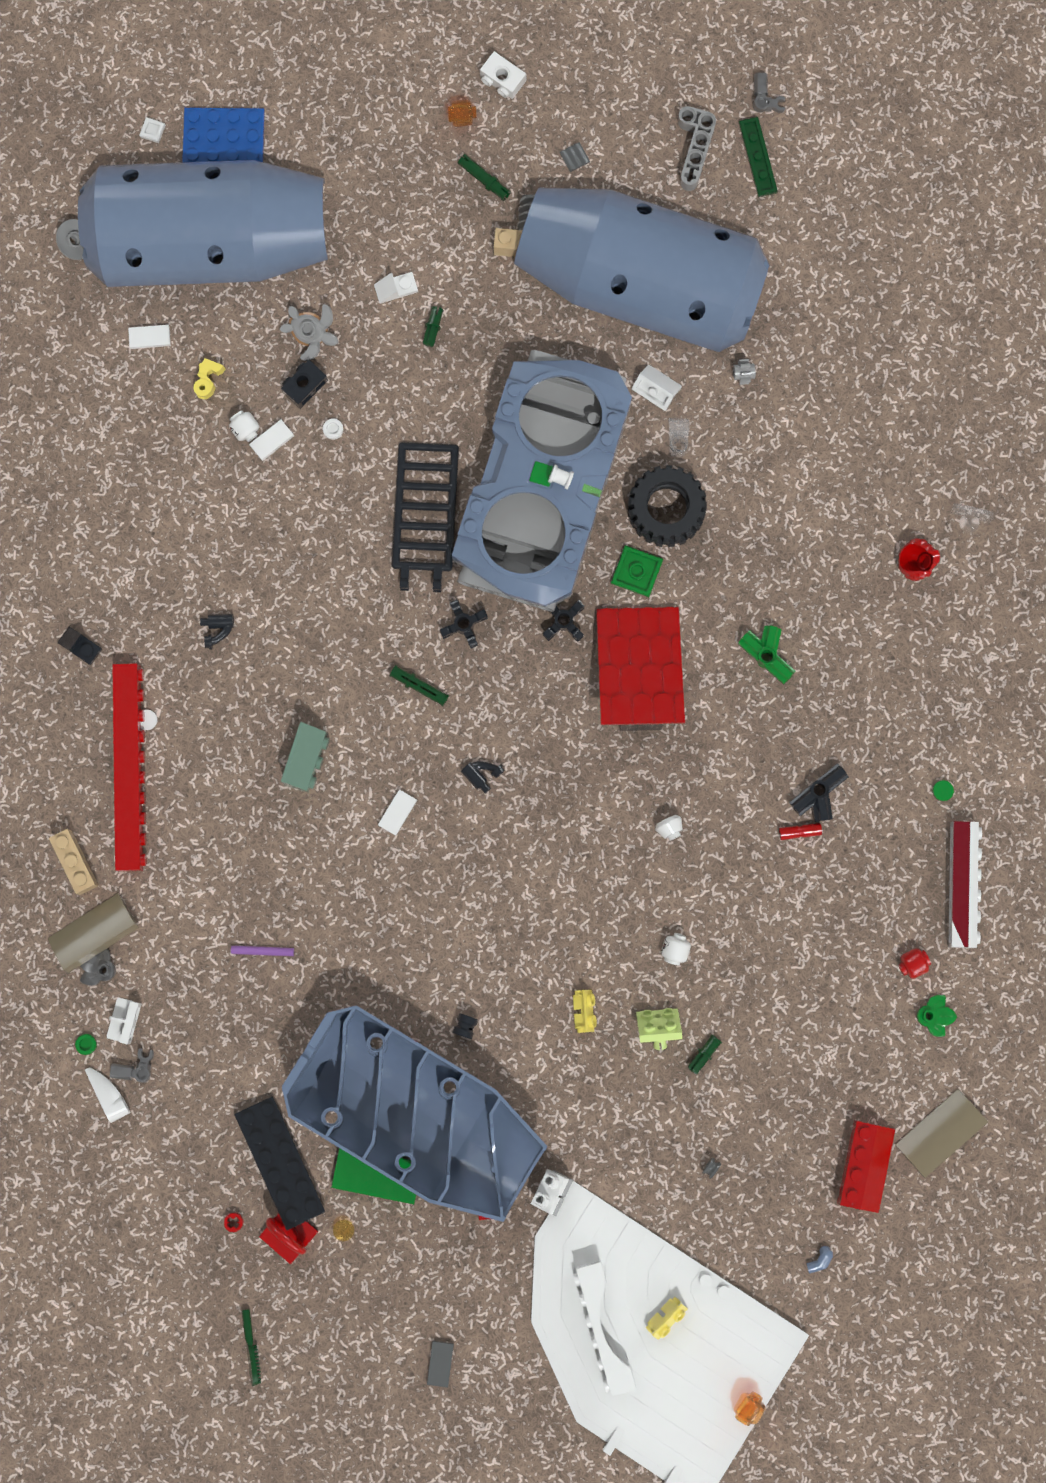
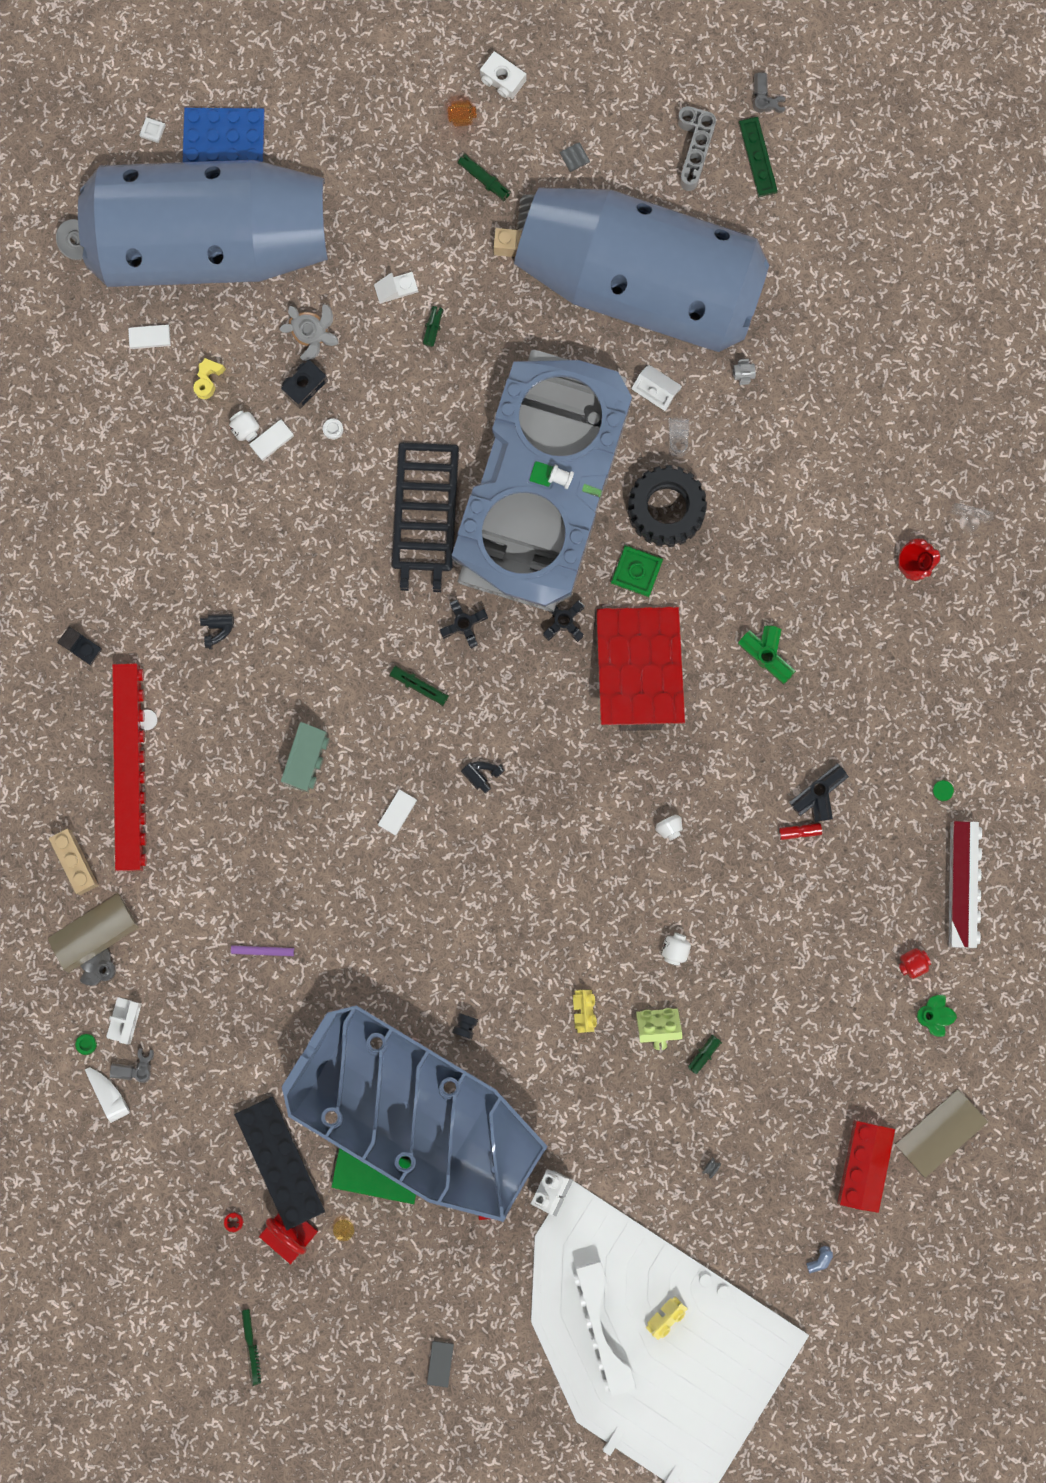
clear orange head [734,1391,765,1426] -> none

